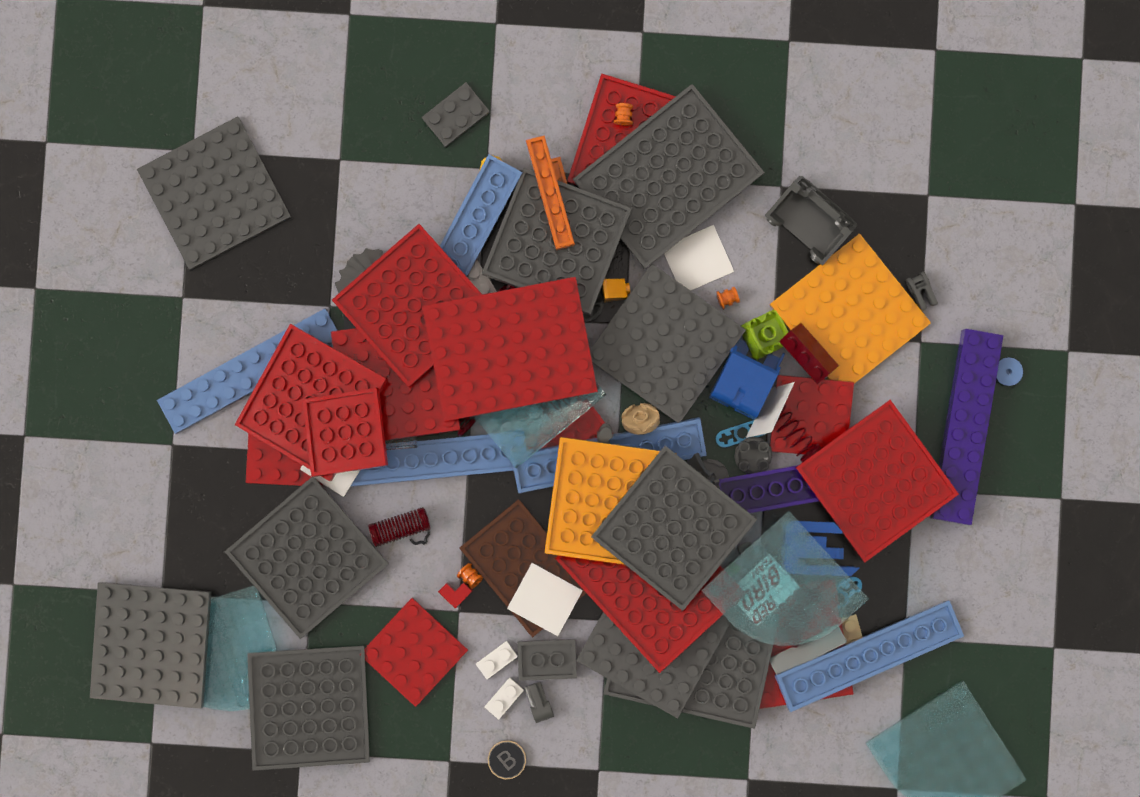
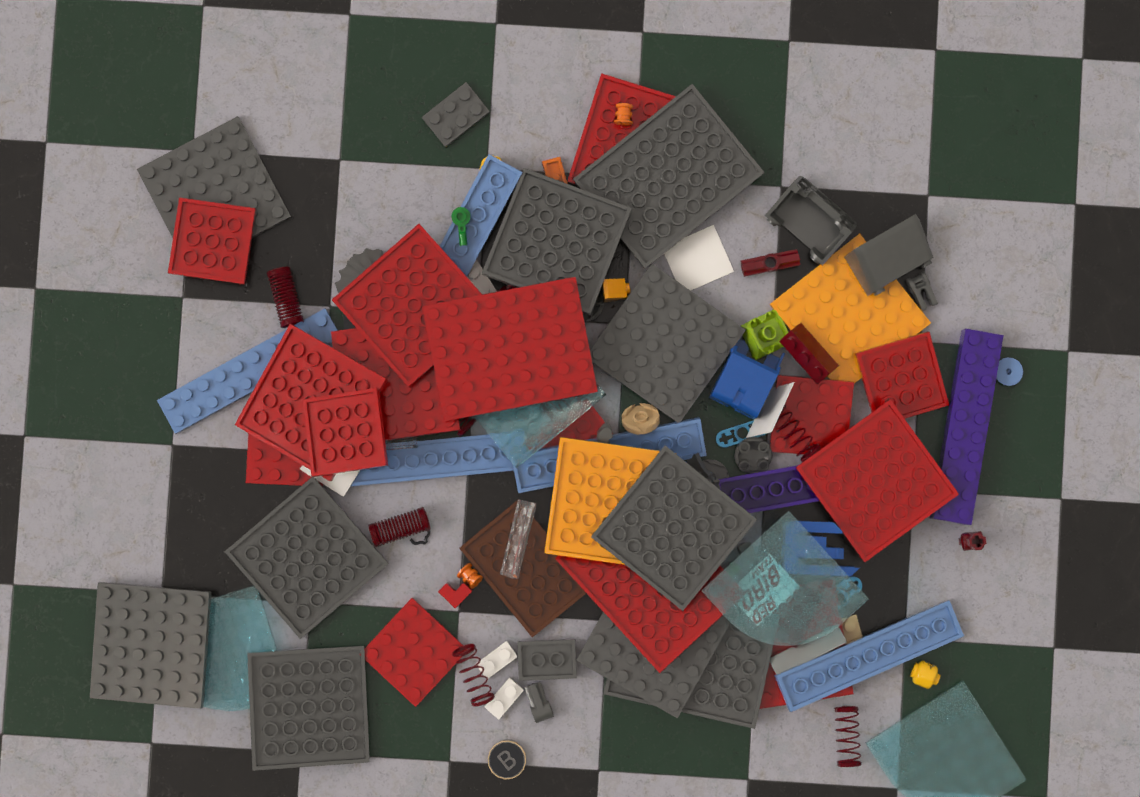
white sticker [507,563,583,636] -> none
orange tile [526,135,575,250] -> none
orange bush [716,287,740,309] -> none
none -> red plate [168,198,256,285]
none -> dark red piece [267,266,304,328]
none -> green plate [451,207,471,246]
none -> dark red piece [452,644,495,707]
none -> clear plate [500,499,537,579]
none -> dark red piece [740,249,800,277]
none -> dark red piece [834,706,862,767]
none -> dark grey windscreen [844,214,934,296]
none -> red plate [855,331,949,419]
none -> yellow head [910,660,941,689]
none -> dark red piece [958,531,987,551]

